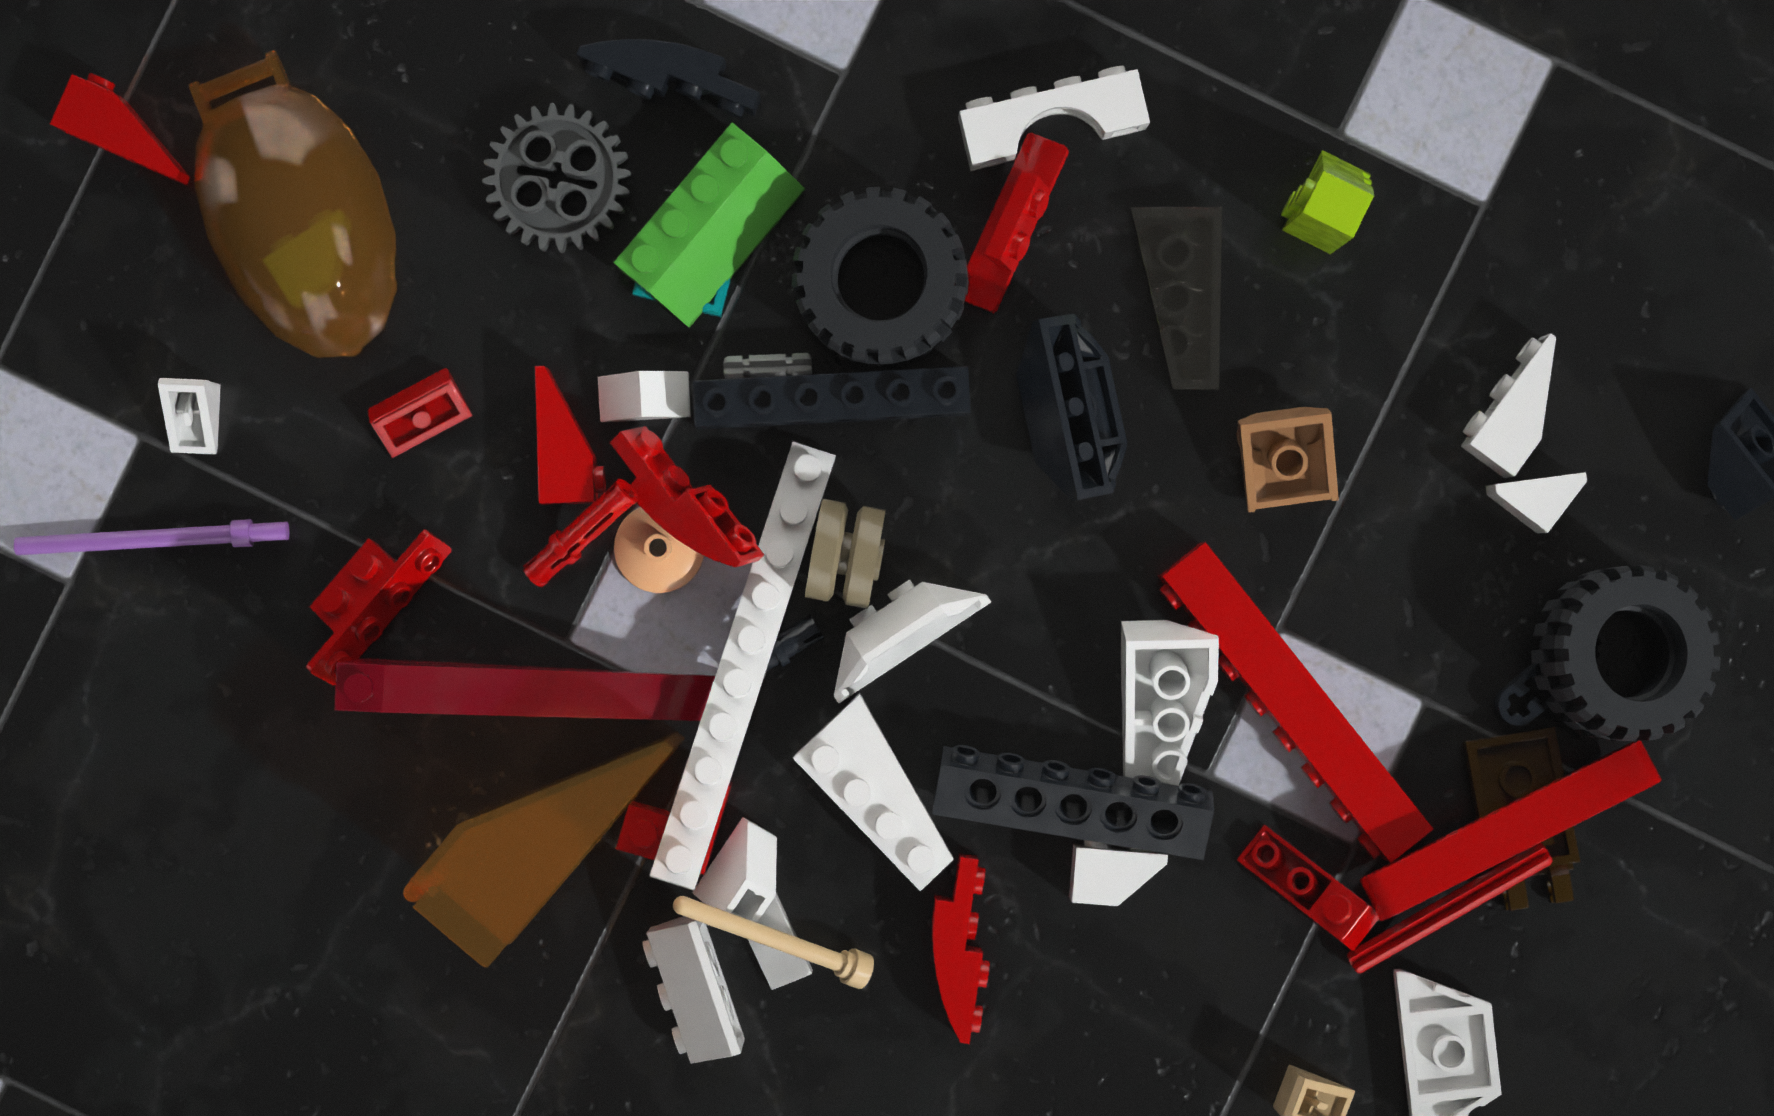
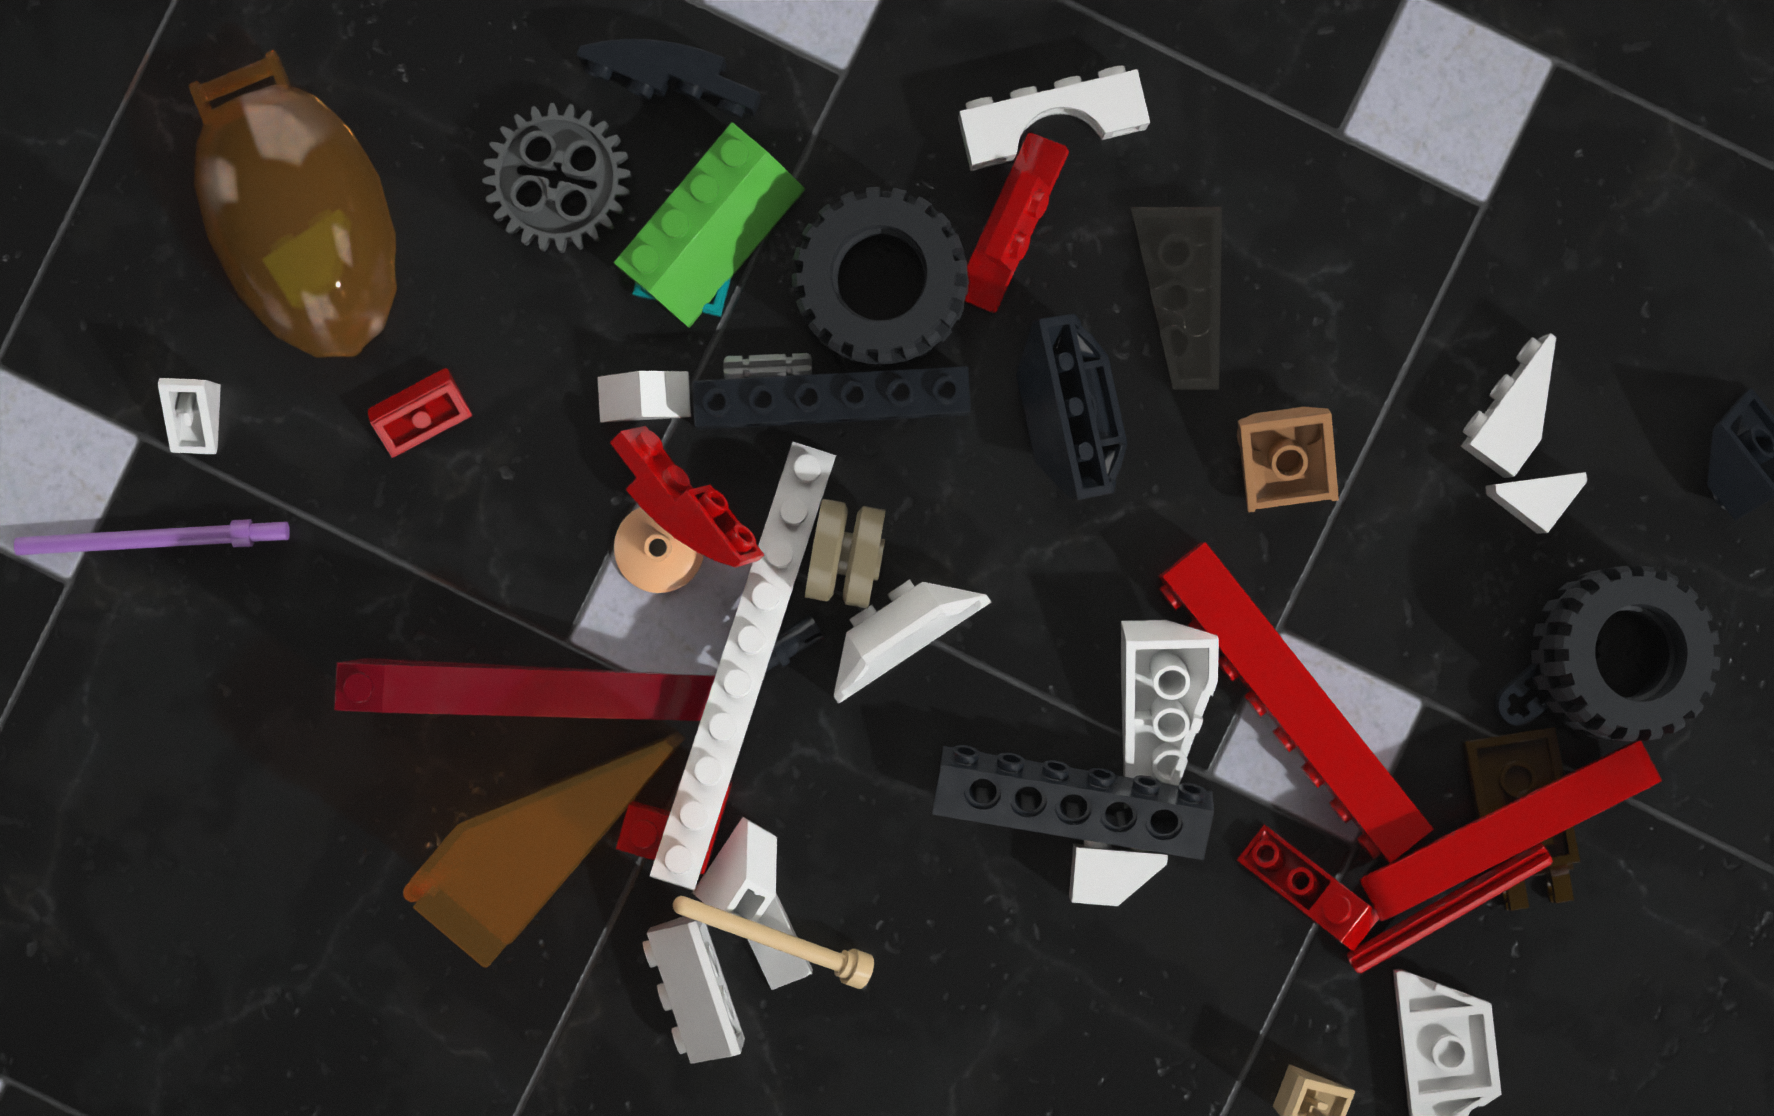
red slope [50,73,190,185] -> none
red bracket [306,530,452,685] -> none
red pin [523,479,638,587] -> none
red slope [535,366,606,505] -> none
white wedge [793,693,954,891] -> none
red slope [932,853,990,1044] -> none
lime wedge [1281,150,1374,254] -> none

